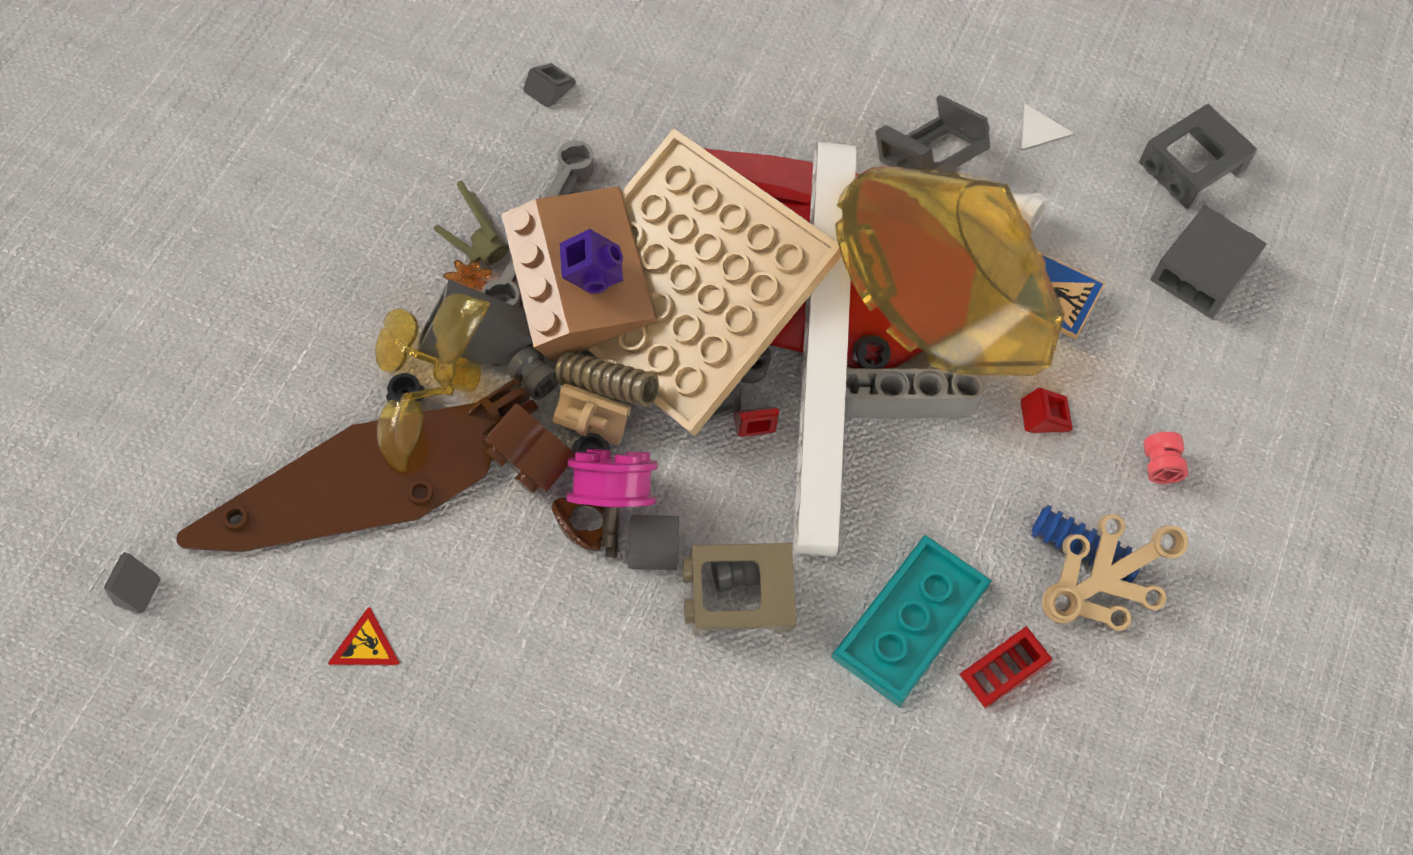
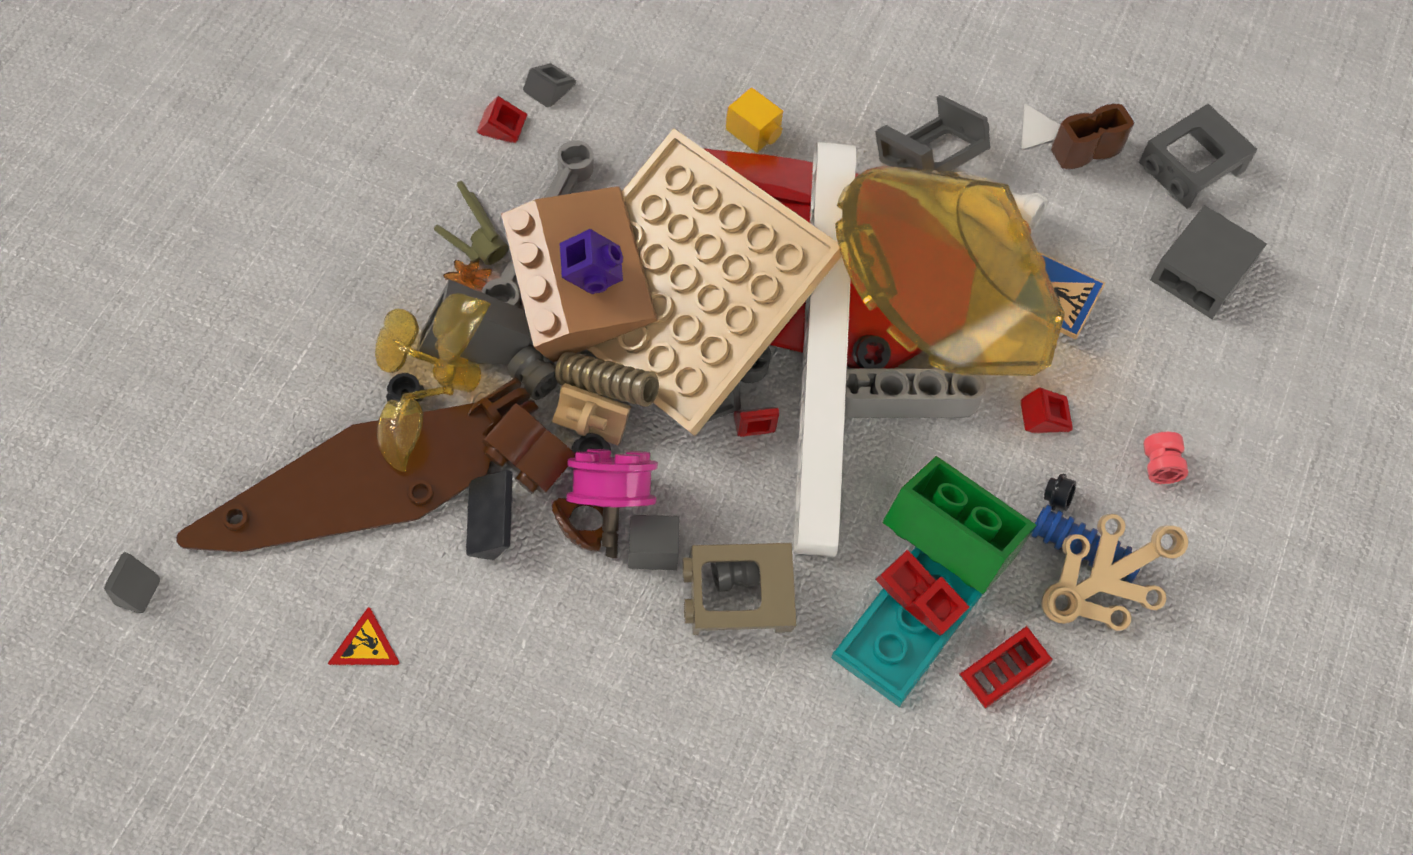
none -> black slope [466,470,513,560]
none -> red slope [477,96,528,143]
none -> yellow brick [726,87,783,153]
none -> red slope [875,550,970,636]
none -> green brick [882,456,1036,594]
none -> black plate [1044,473,1076,511]
none -> reddish brown brick [1051,104,1135,169]

